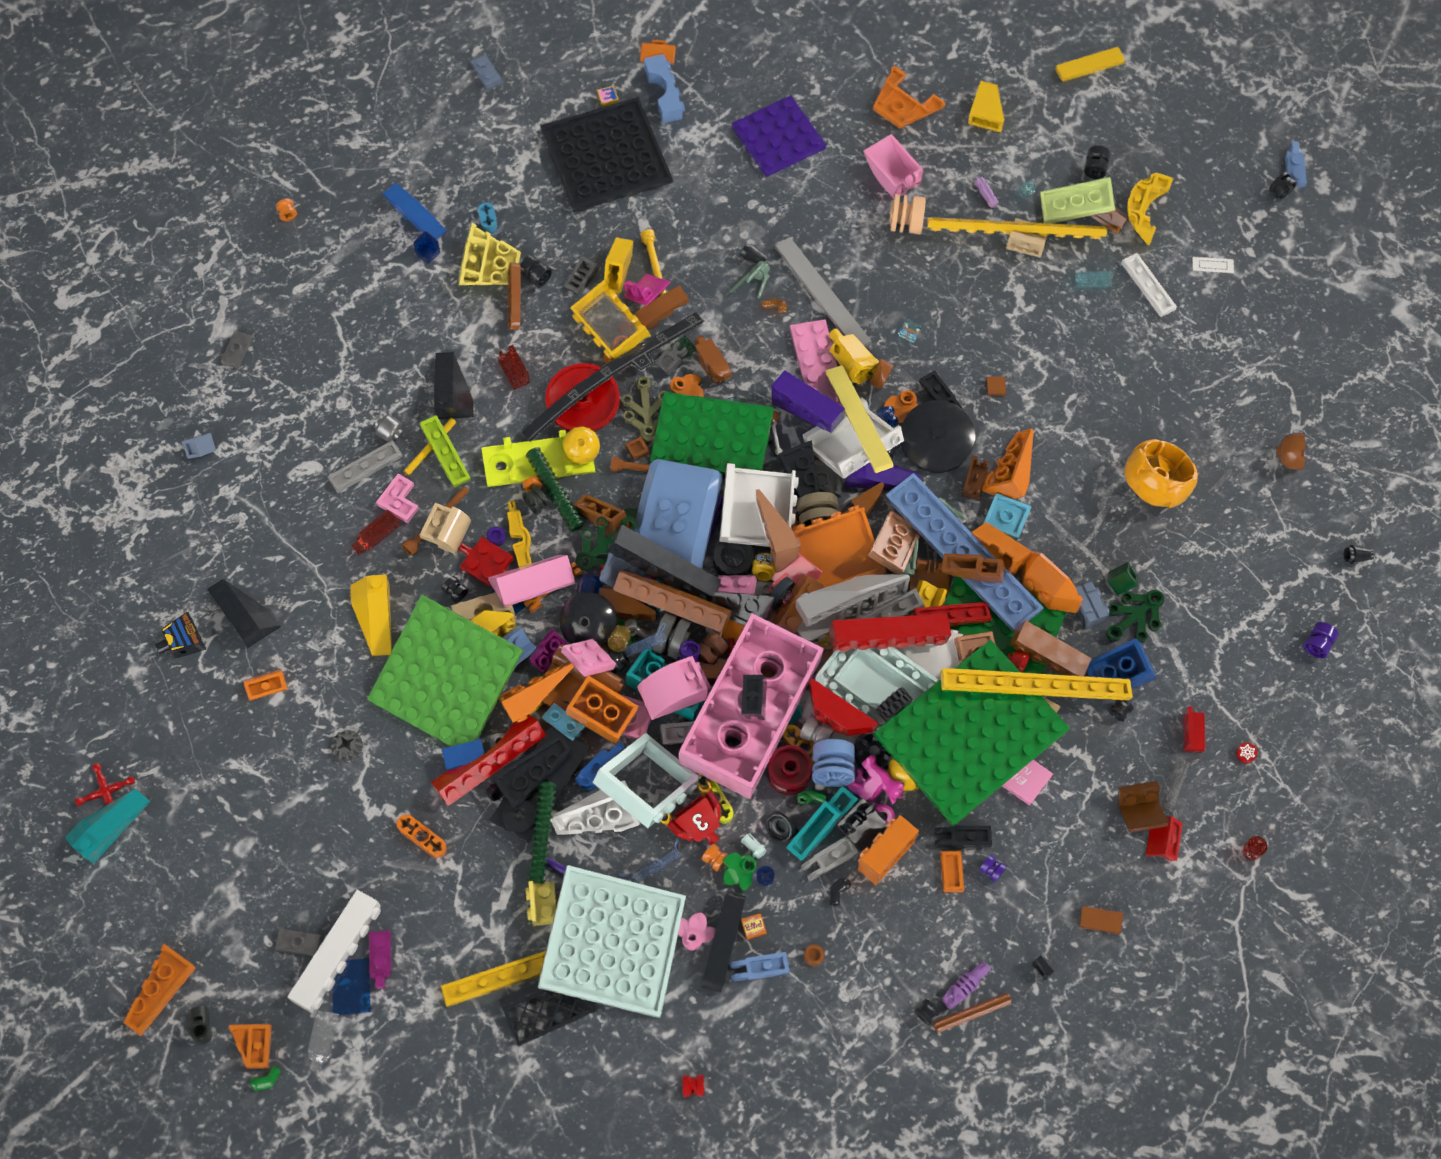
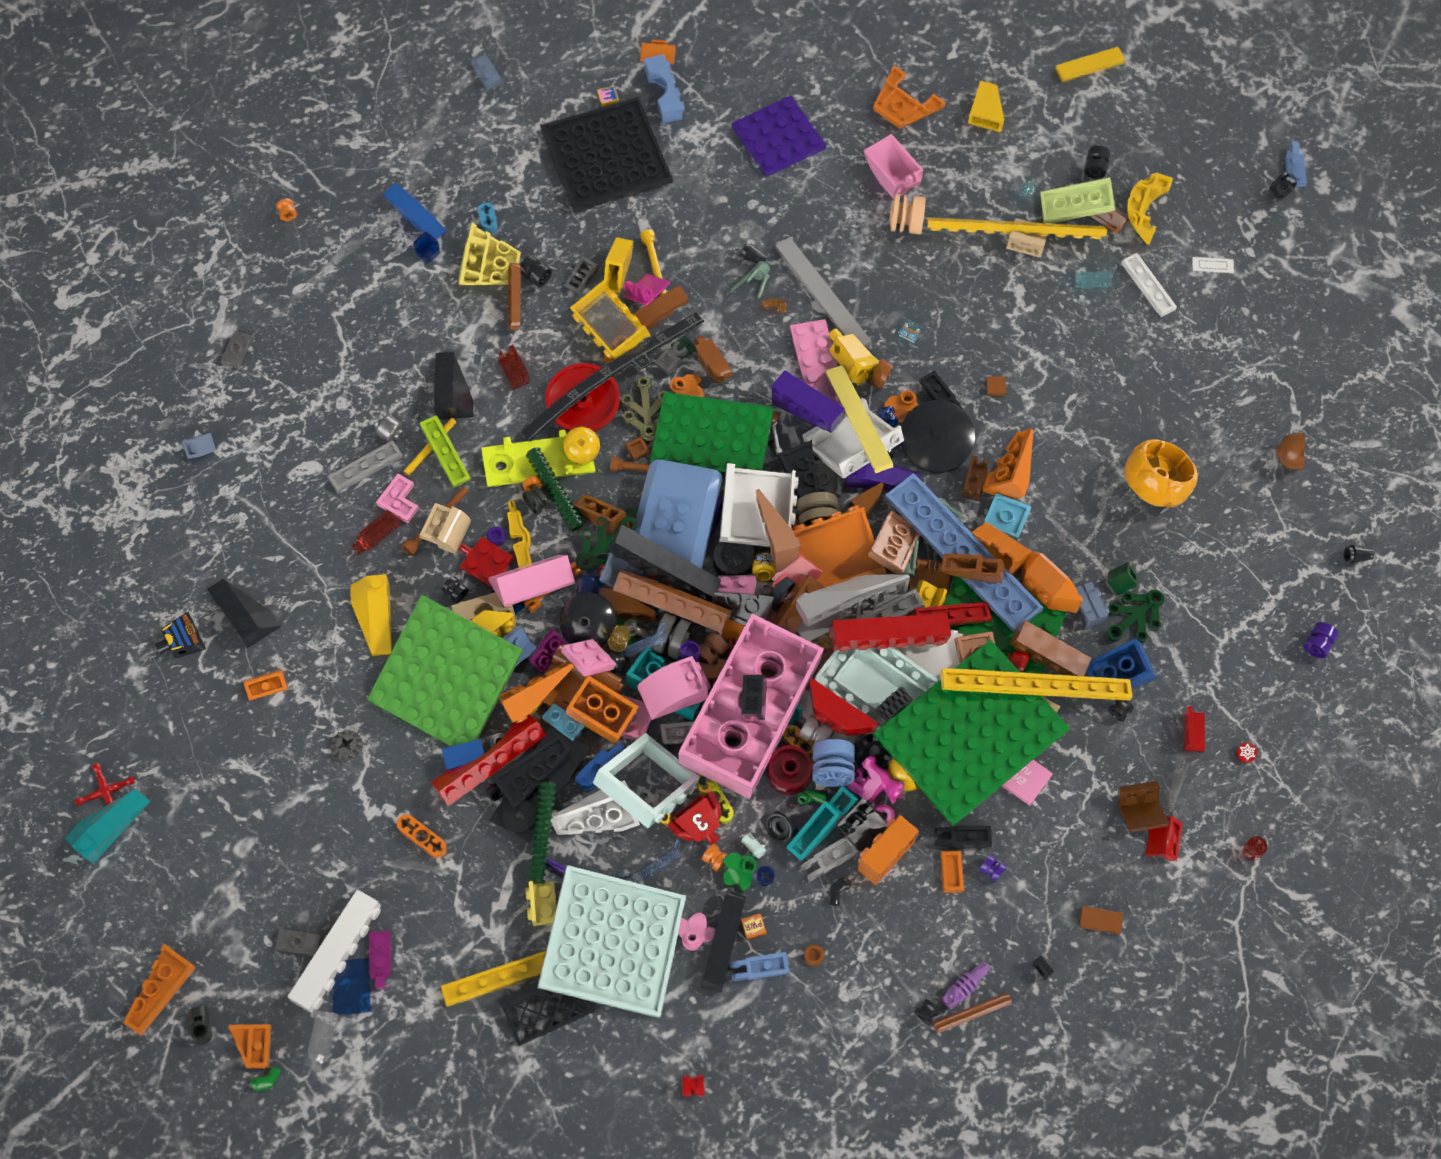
lavender axle [975,177,998,208] -> none

